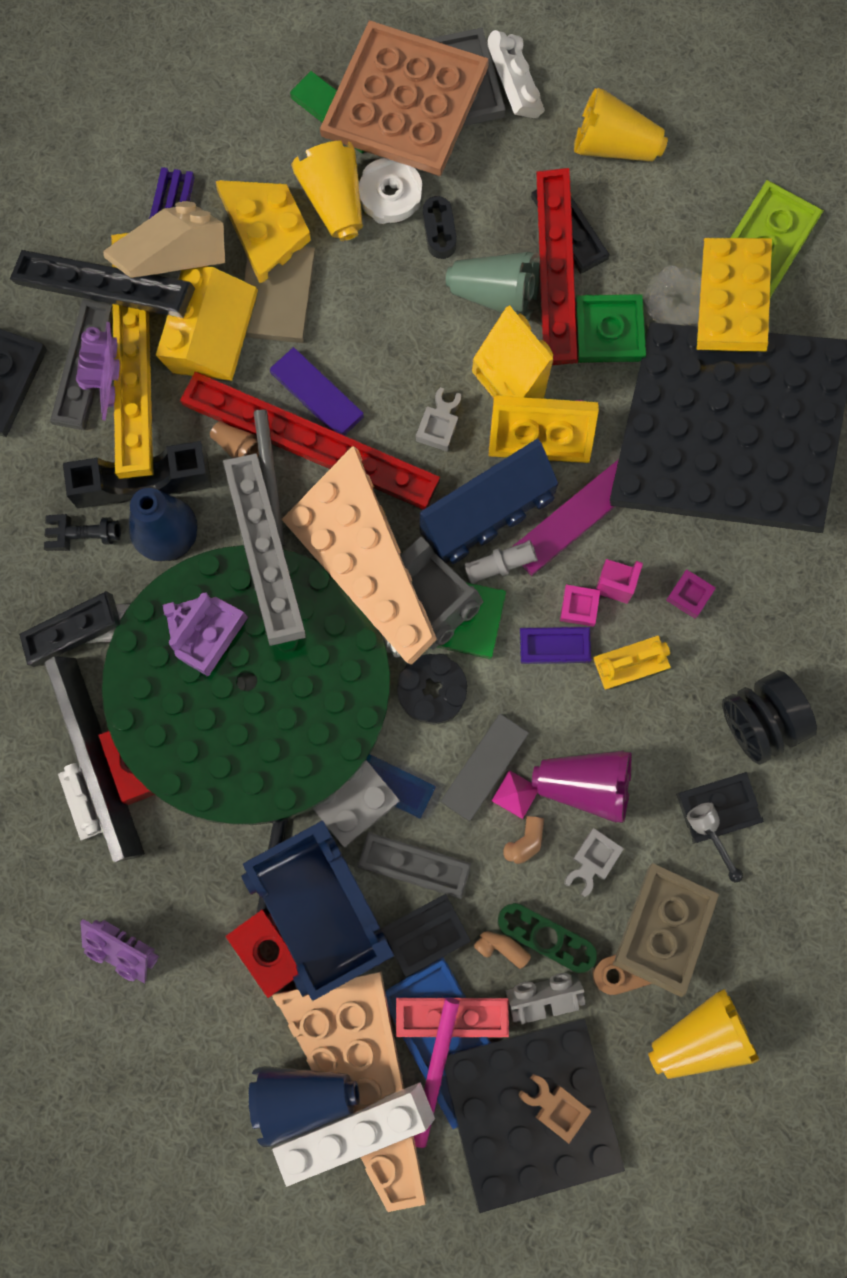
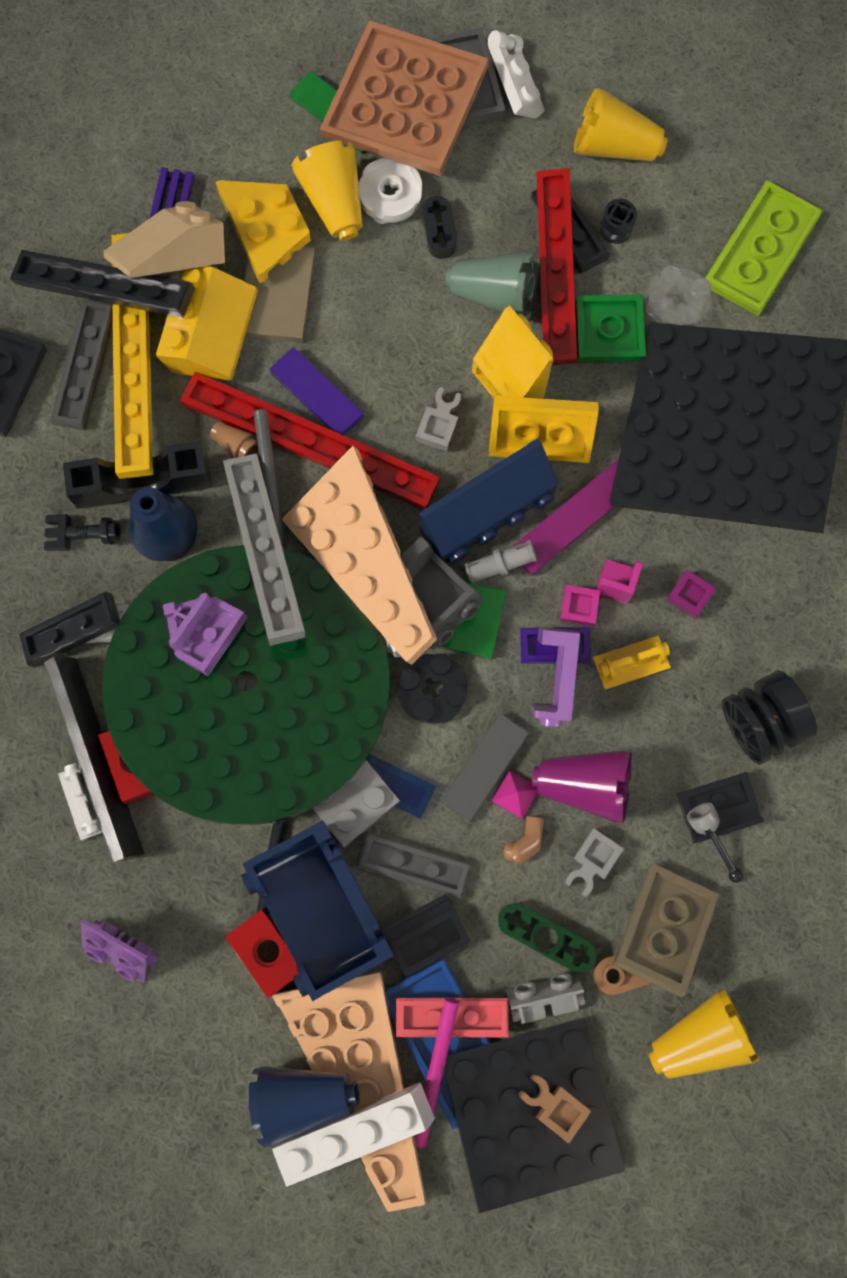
medium lavender hinge [76,322,120,421] -> none
medium nougat arm [474,931,531,969] -> none
yellow plate [697,238,772,351] -> none
none -> medium lavender panel [531,627,580,727]
none -> black wheel [600,198,637,244]

